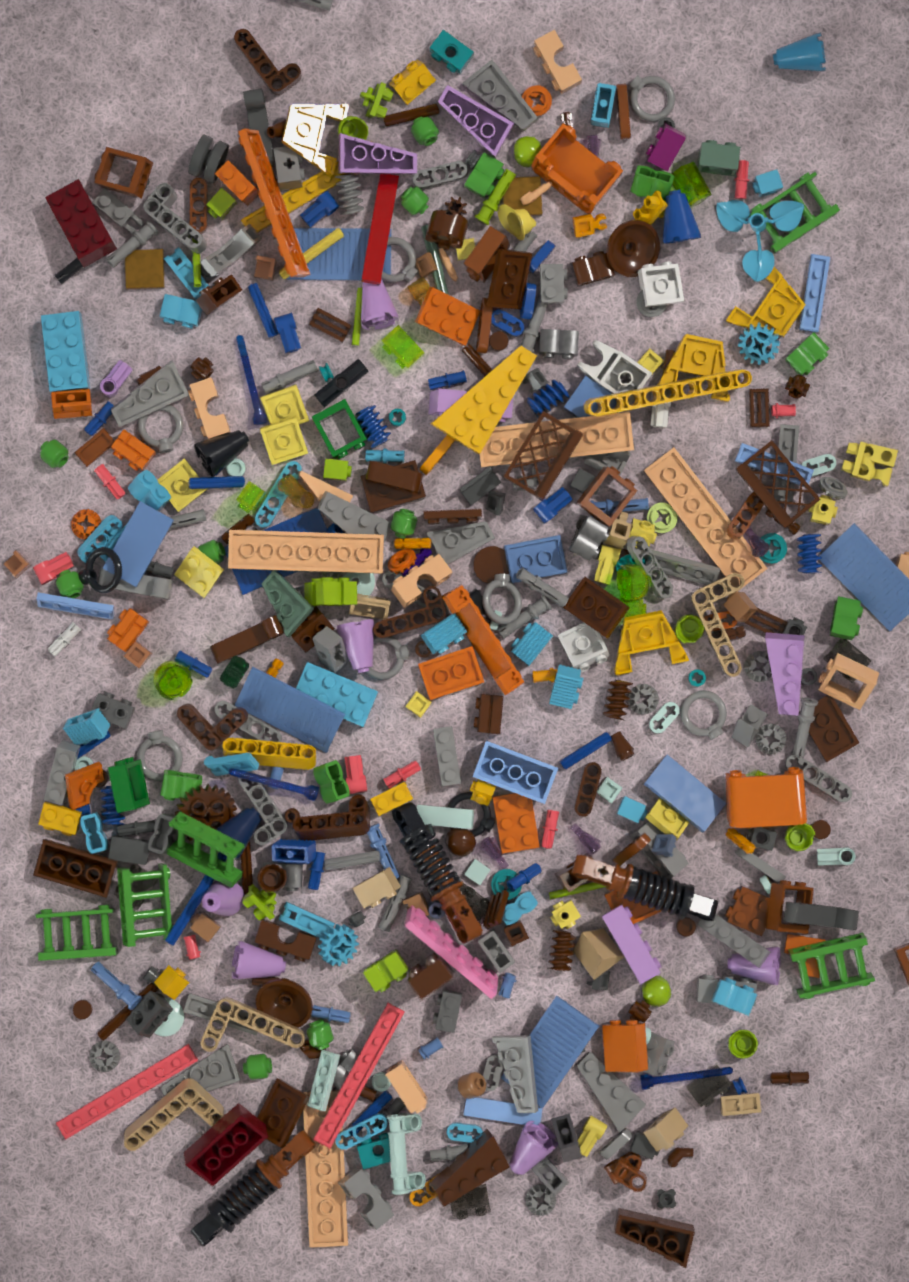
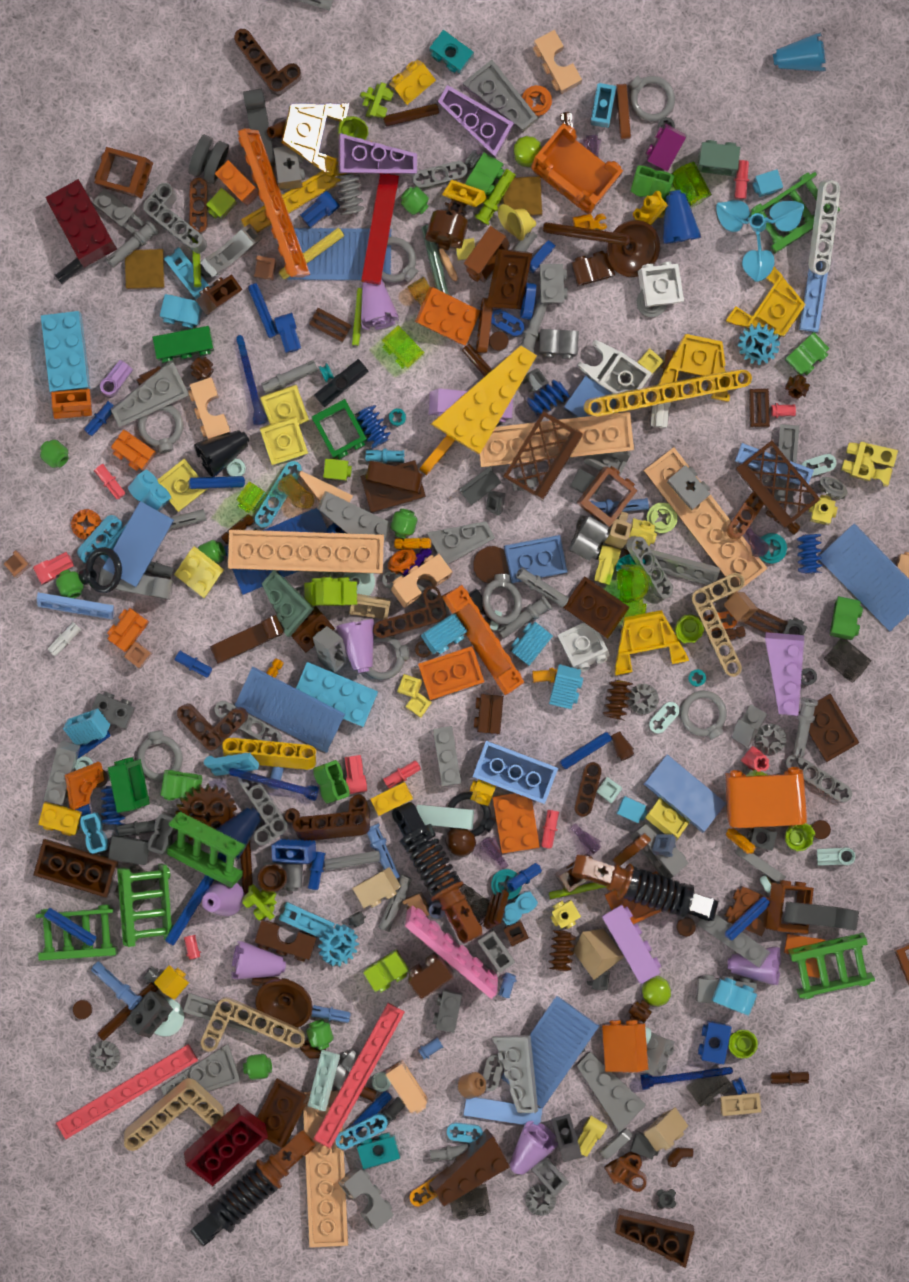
dark orange tile [74,428,115,467] -> none
clear neon green cylinder [153,660,193,700] -> none
medium nougat brick [190,912,221,942] -> none
clear green gear [220,655,249,689] -> none
light aqua piece [387,1113,426,1195] -> none
bright green head [411,117,439,146] -> none
medium nougat tile [416,252,438,278] -> none
reddish brown plate [424,509,482,525] -> none
blue axle [428,370,467,390] -> none
light aqua tile [464,859,491,885] -> none
light nougat piece [520,182,552,205] -> none
blue piece [533,487,573,524] -> none
light grey gear [744,651,772,682] -> none
light nougat window [818,653,879,710] -> none
none -> blue axle [44,908,96,946]
none -> green brick [152,326,215,363]
none -> light yellow tile [397,674,422,699]
none -> yellow slope [442,180,486,207]
none -> reddish brown axle [543,222,630,246]
none -> light grey brick [667,465,710,511]
none -> blue brick [698,1020,732,1065]
none -> blue axle [725,897,770,941]
none -> coral piece [740,746,770,772]
none -> white beam [808,179,840,275]

